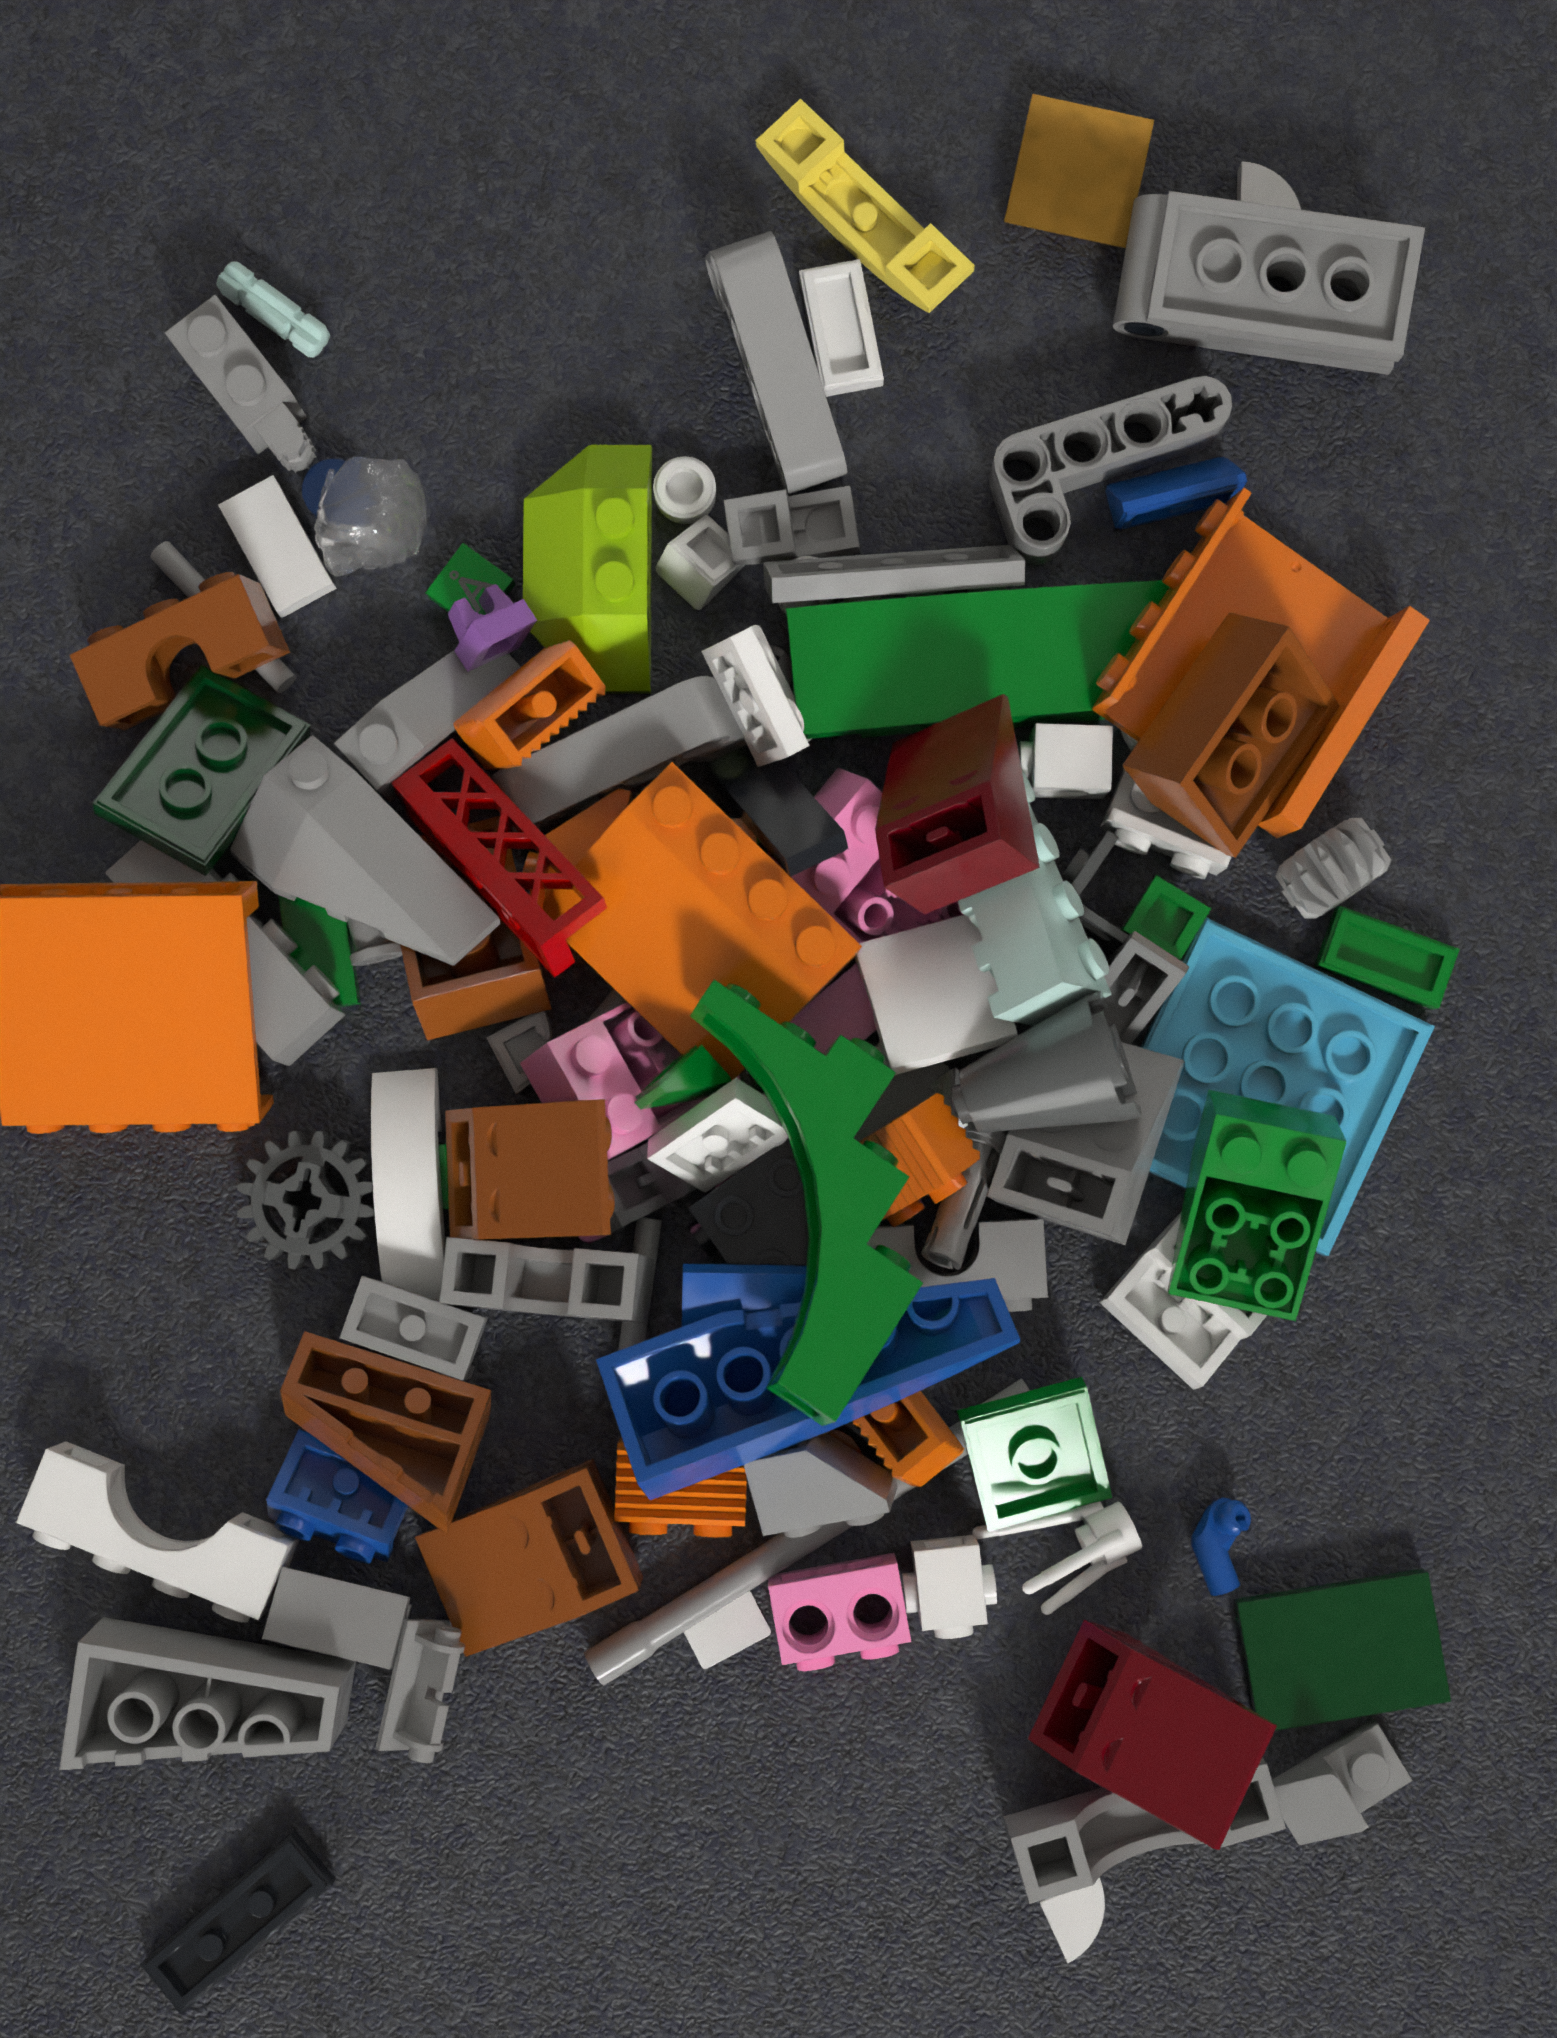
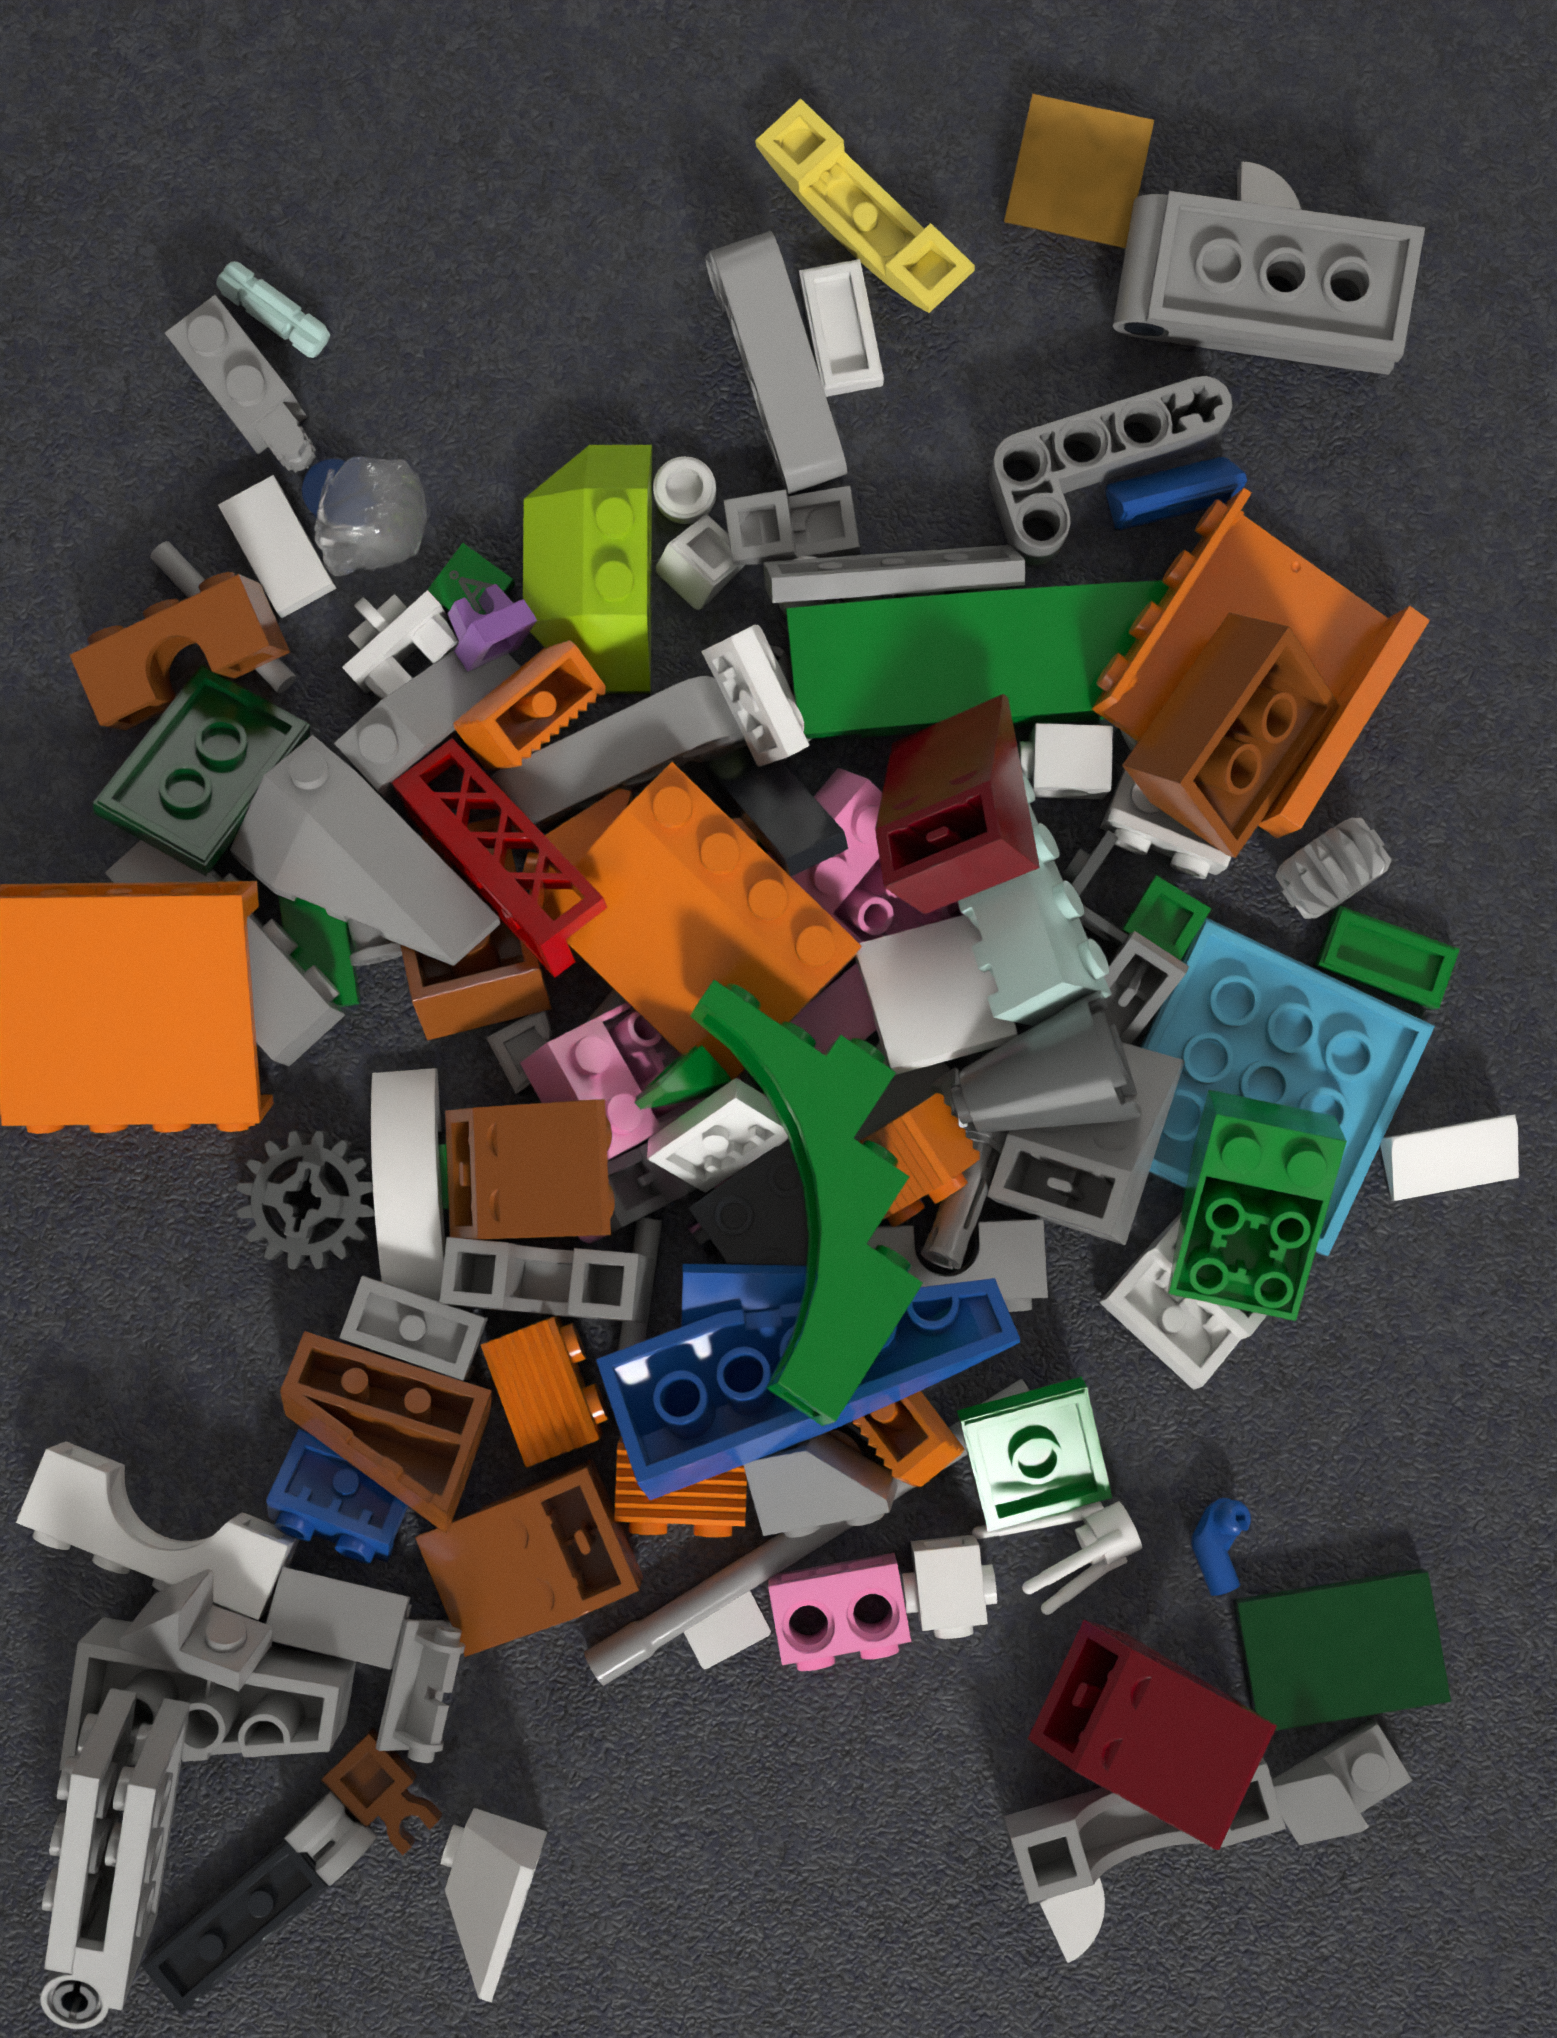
none -> light grey hinge [40,1688,190,2029]
none -> light grey slope [120,1569,272,1691]
none -> light grey wheel [284,1790,377,1886]
none -> reddish brown plate [321,1728,442,1856]
none -> white hips [342,590,459,699]
none -> white slope [440,1808,547,2002]
none -> orange brick [481,1315,609,1467]
none -> white slope [1380,1114,1519,1201]

